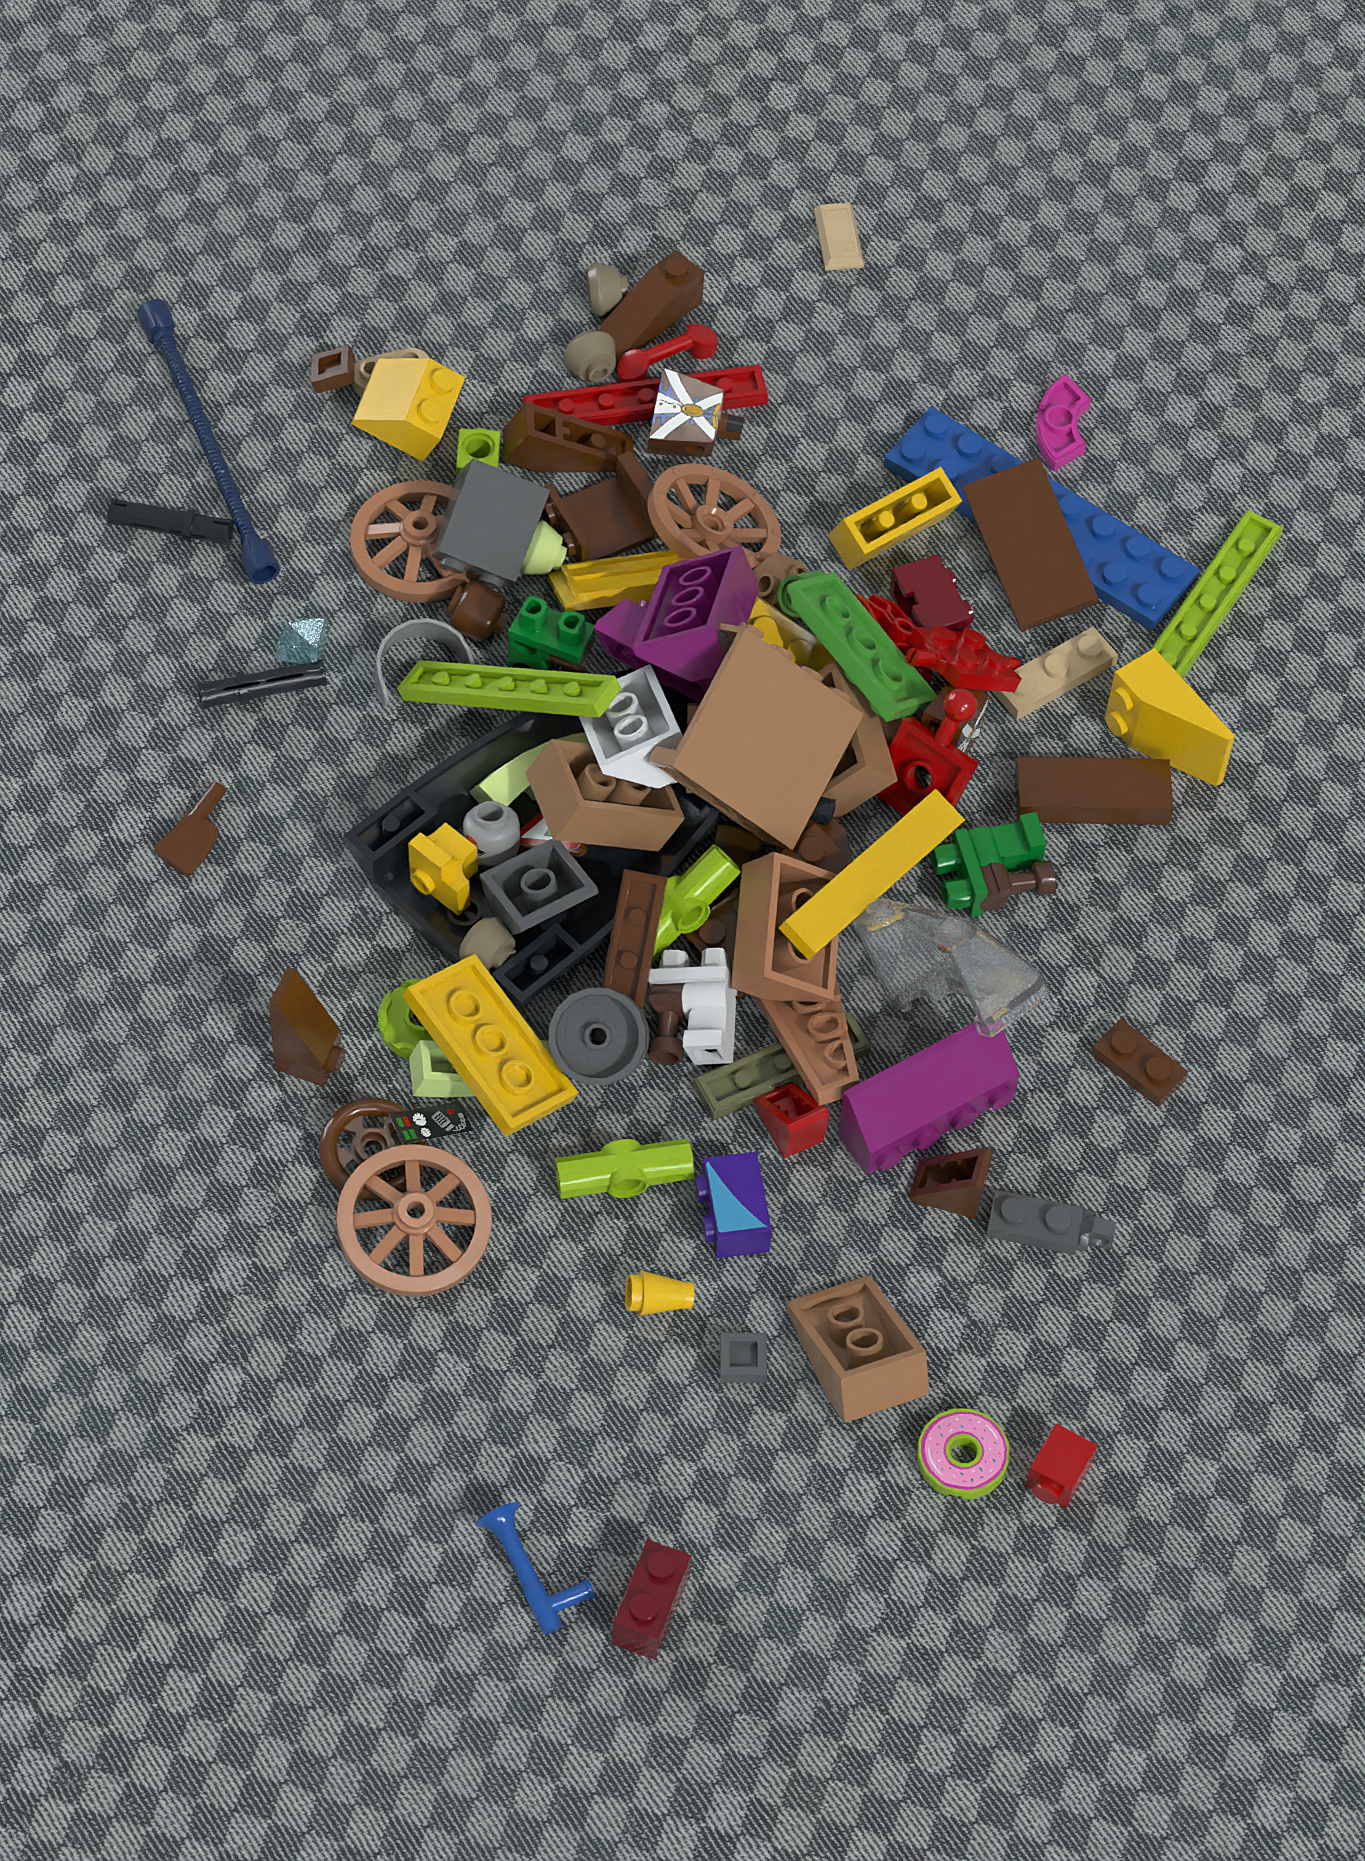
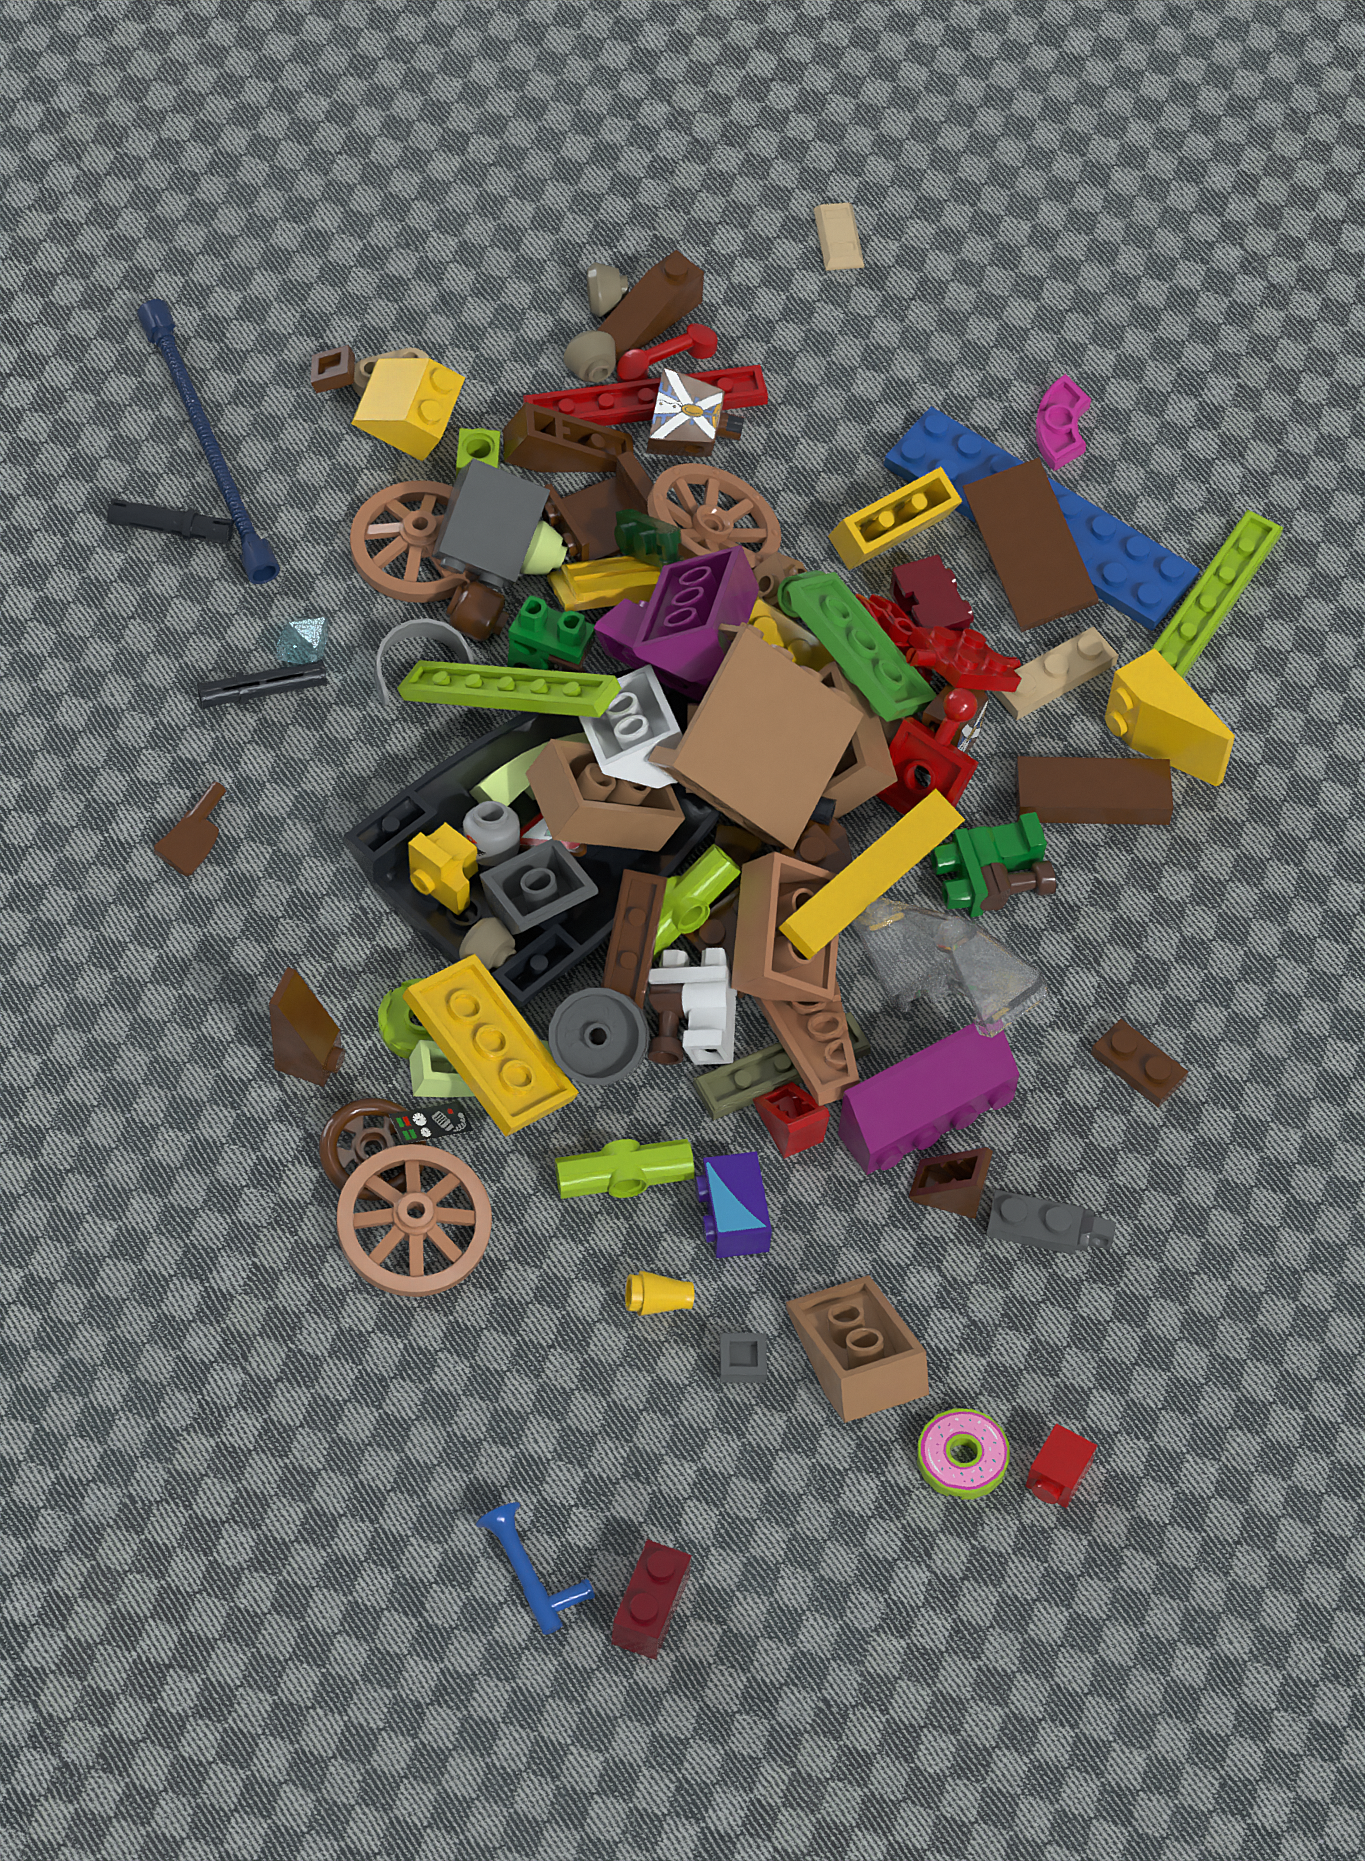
none -> dark green plate [614,508,684,573]

